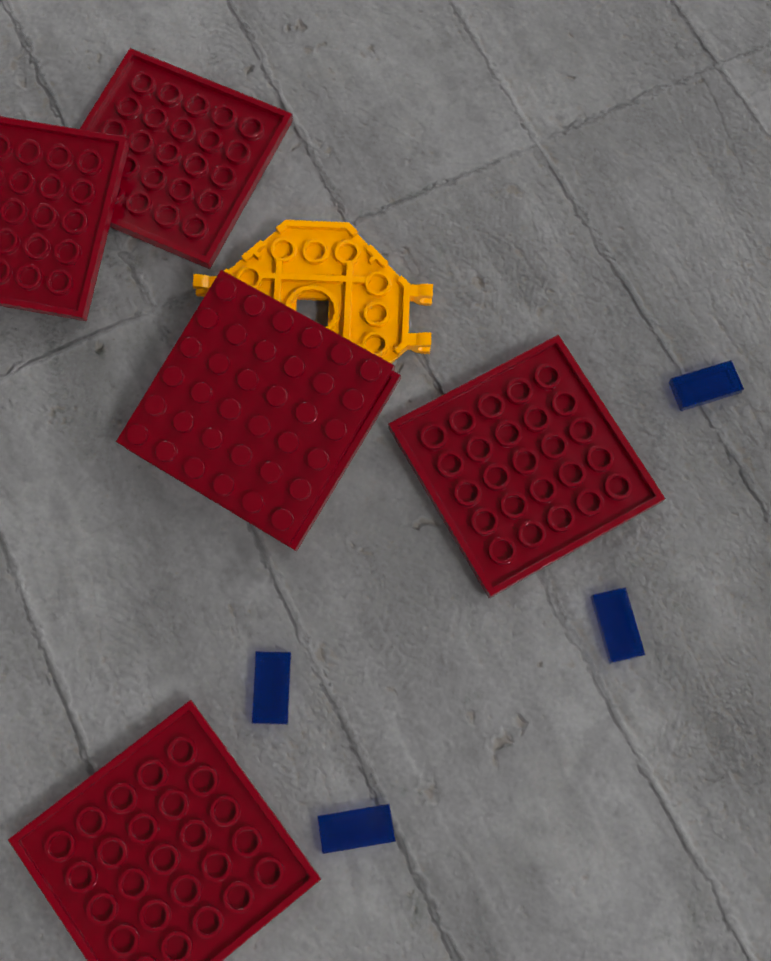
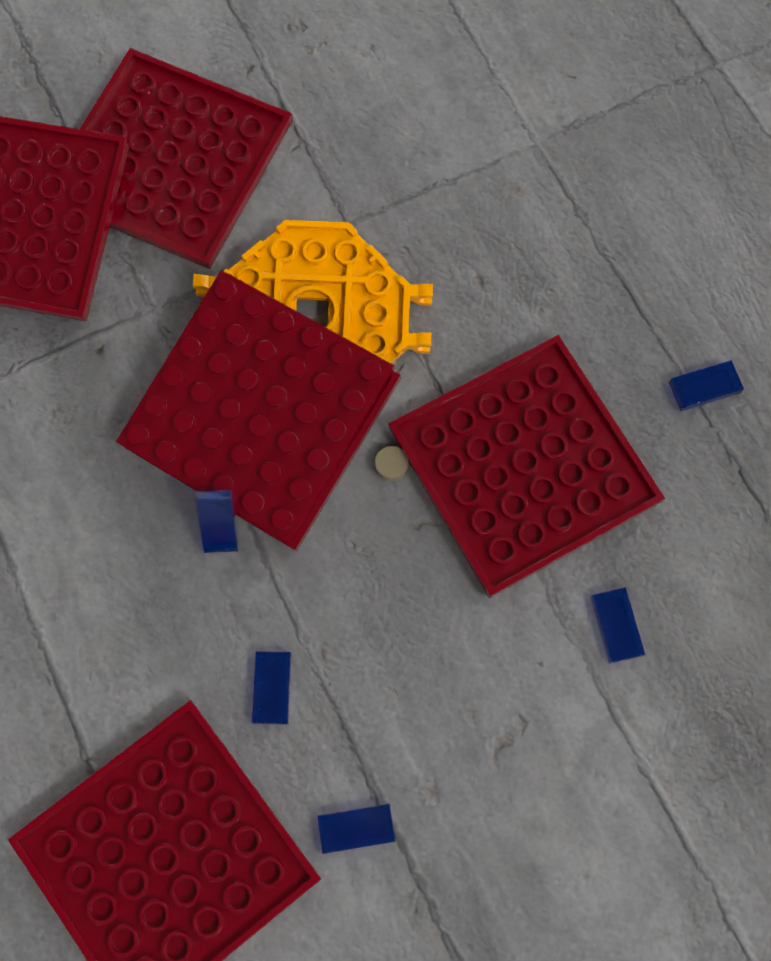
none -> clear blue tile [195,490,239,553]
none -> dark tan tile [375,446,409,481]

